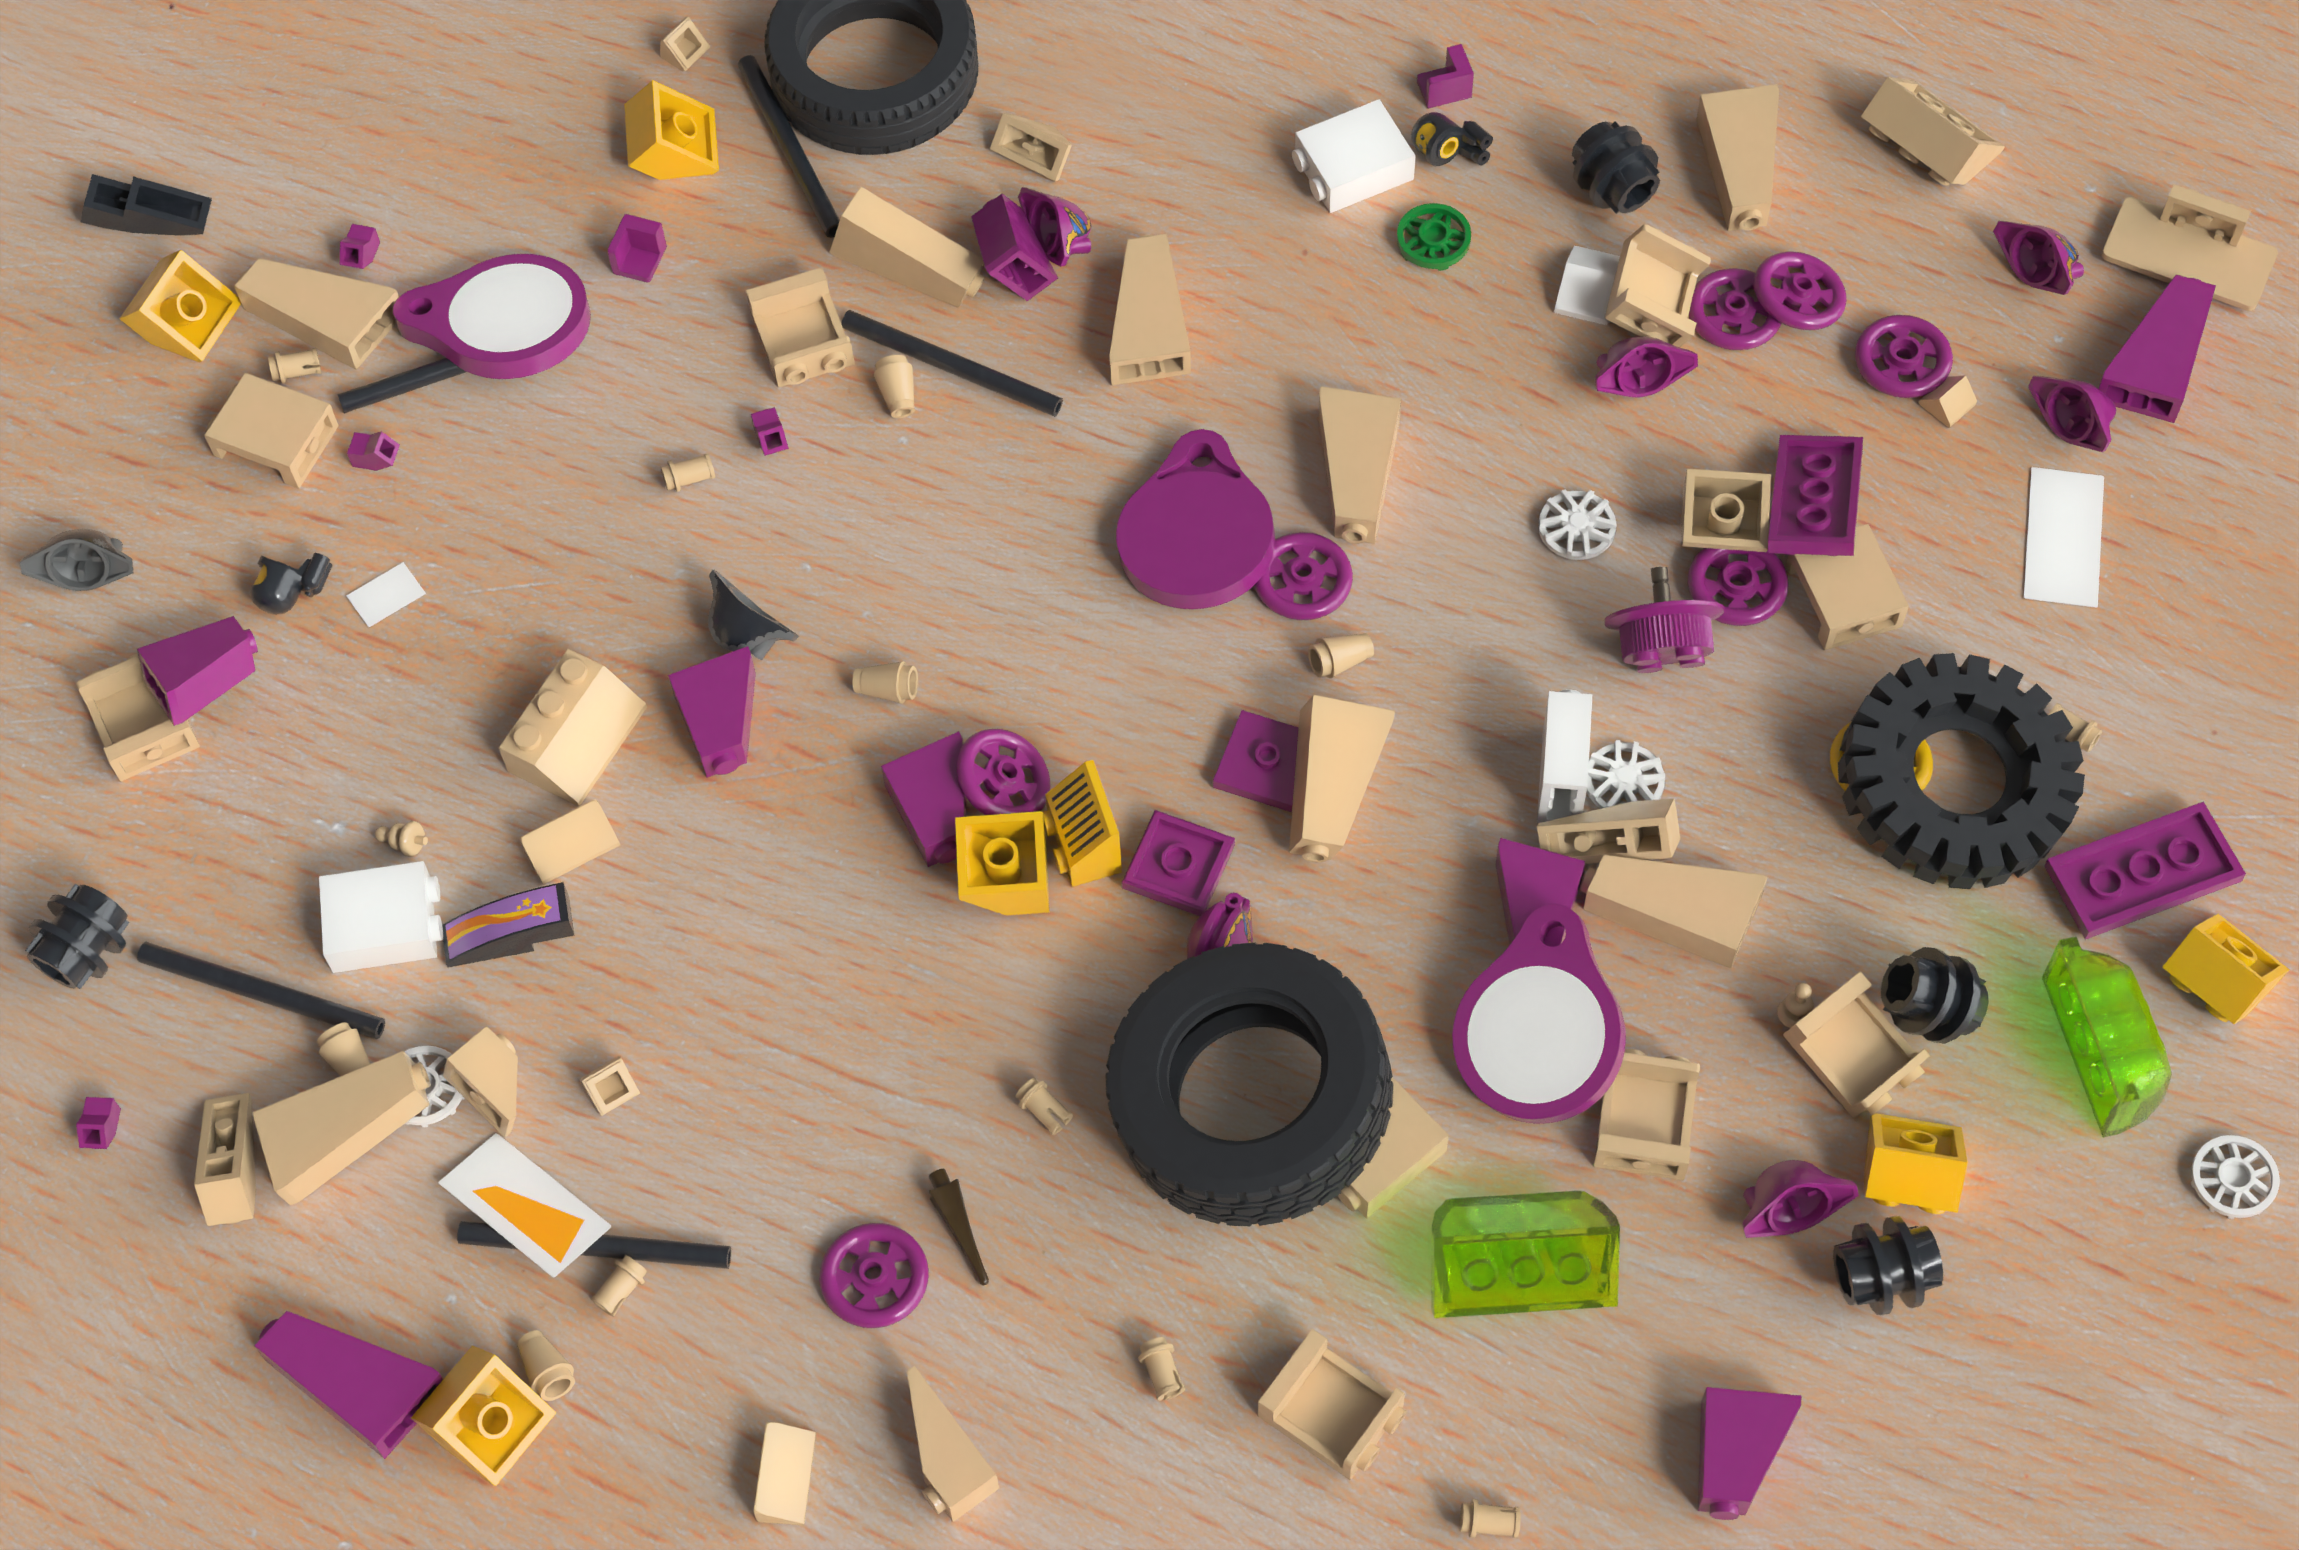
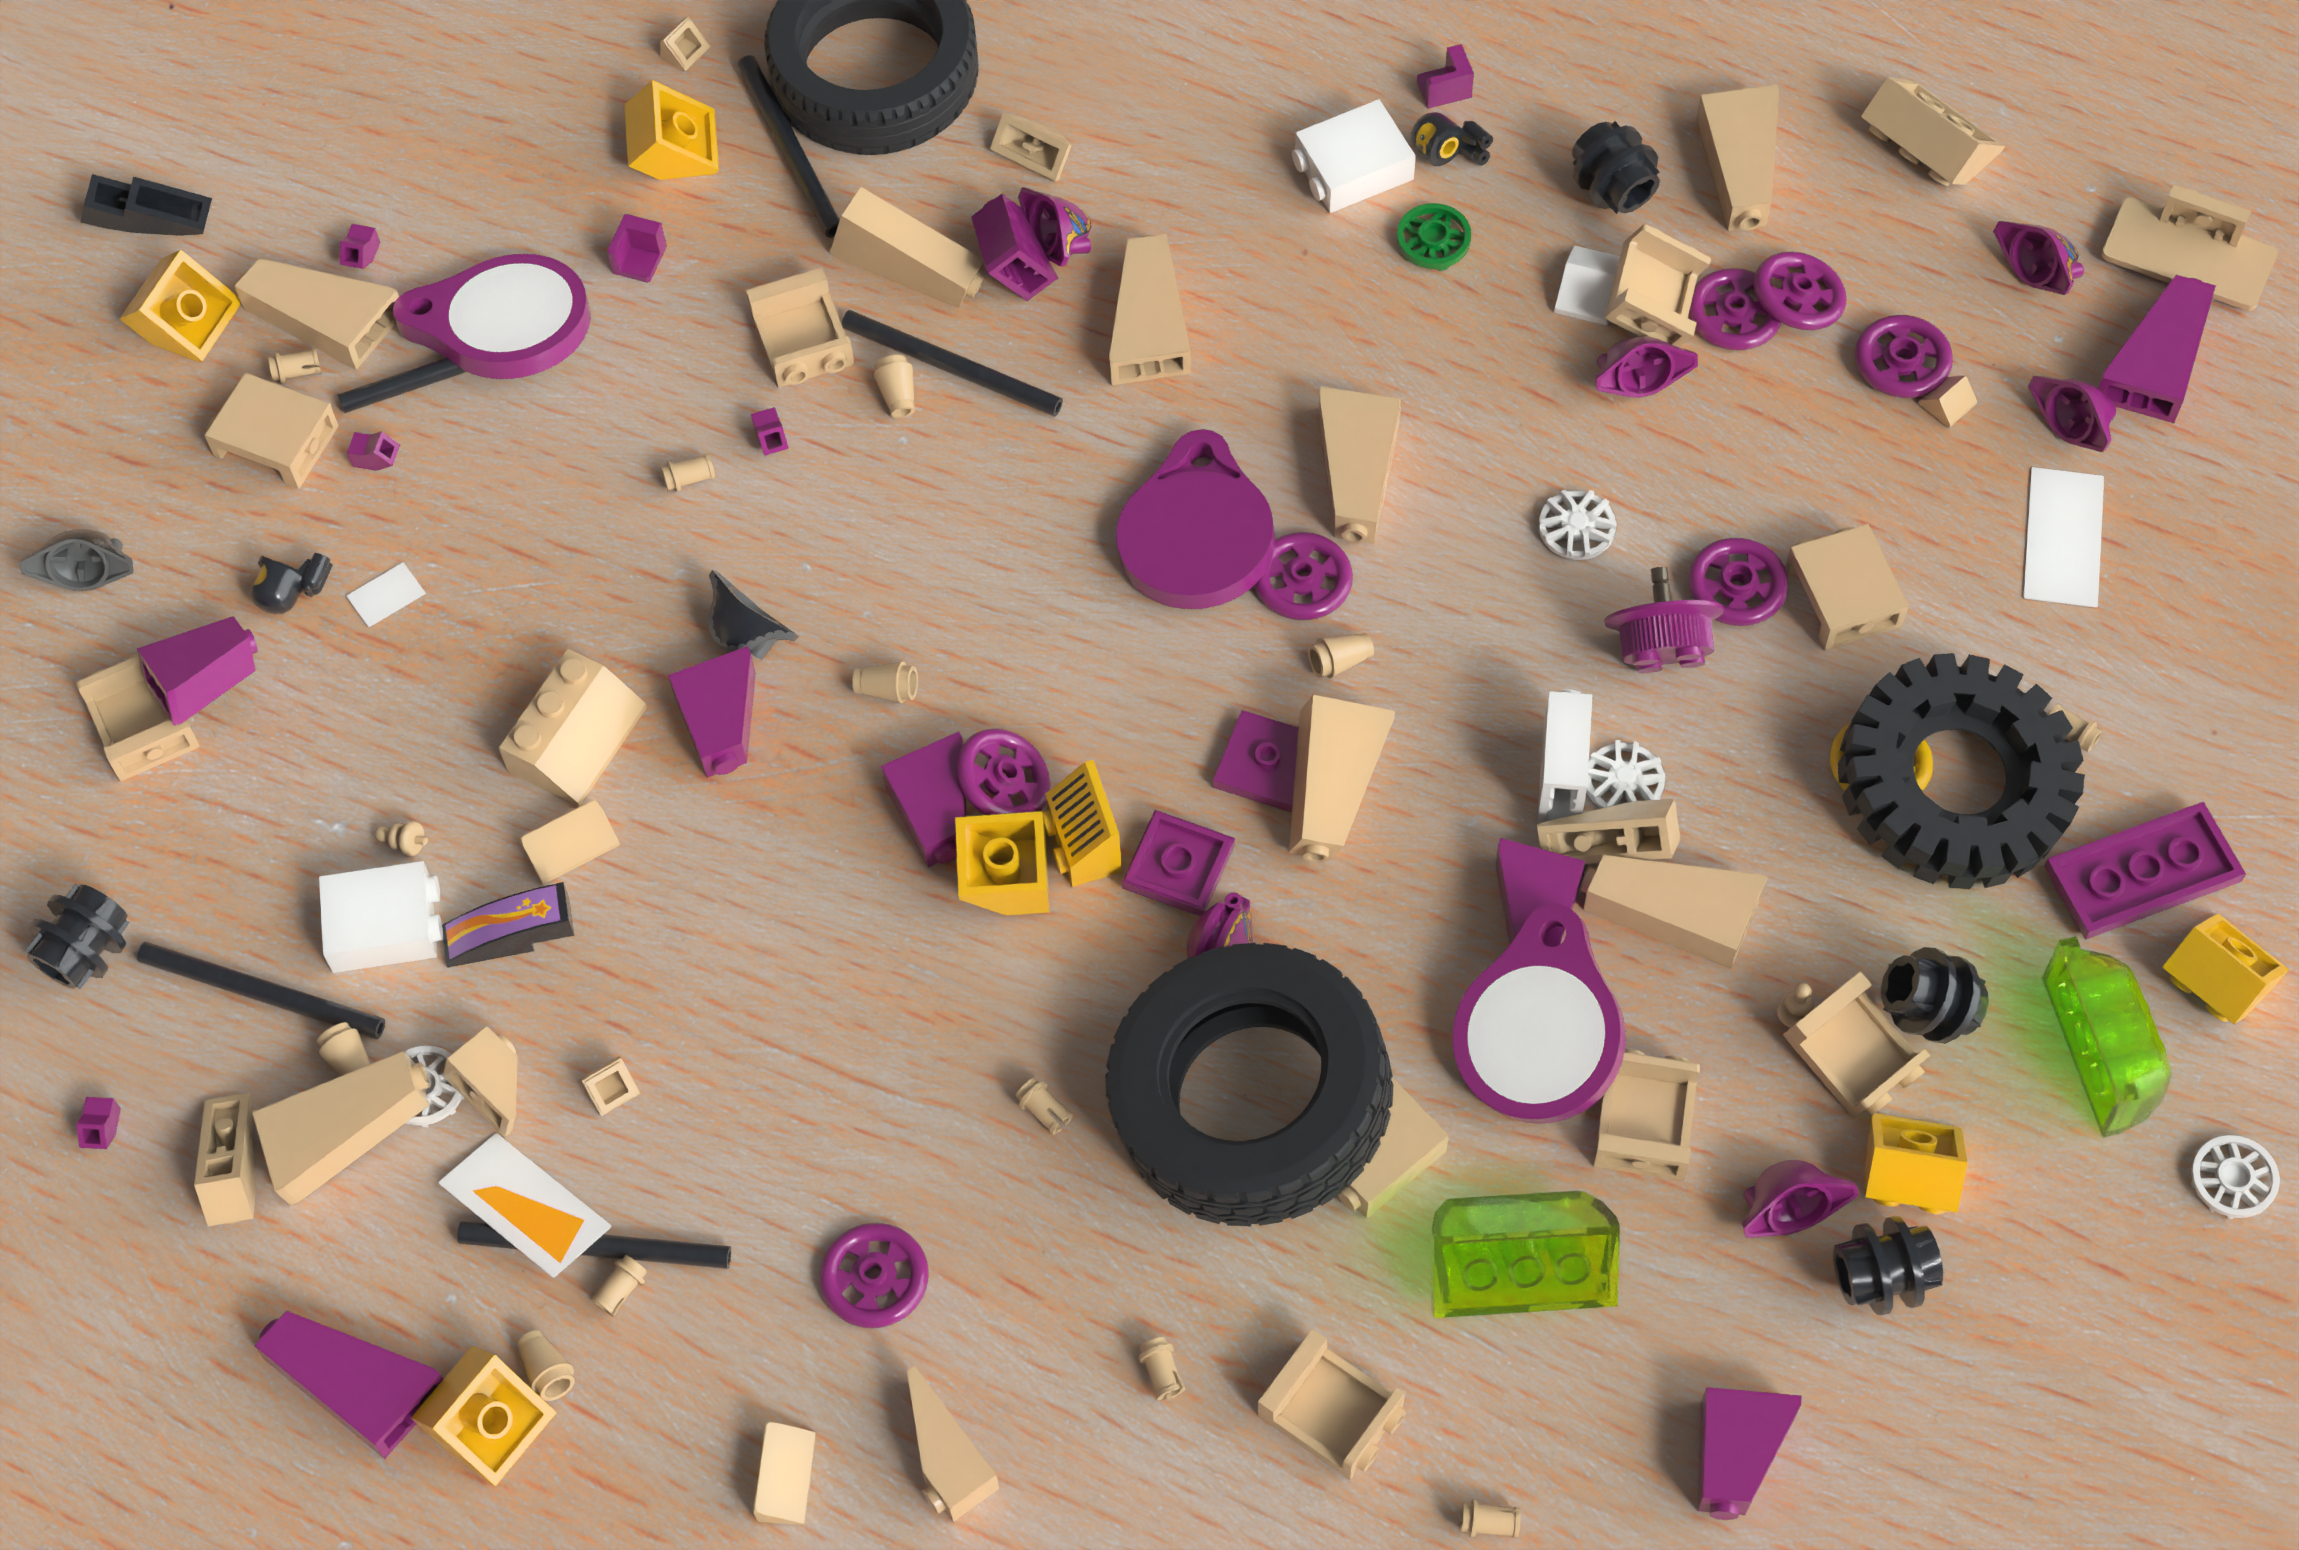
dark brown piece [929,1168,989,1286] -> none
tan slope [1681,468,1771,552] -> none
magenta plate [1768,435,1863,556] -> none

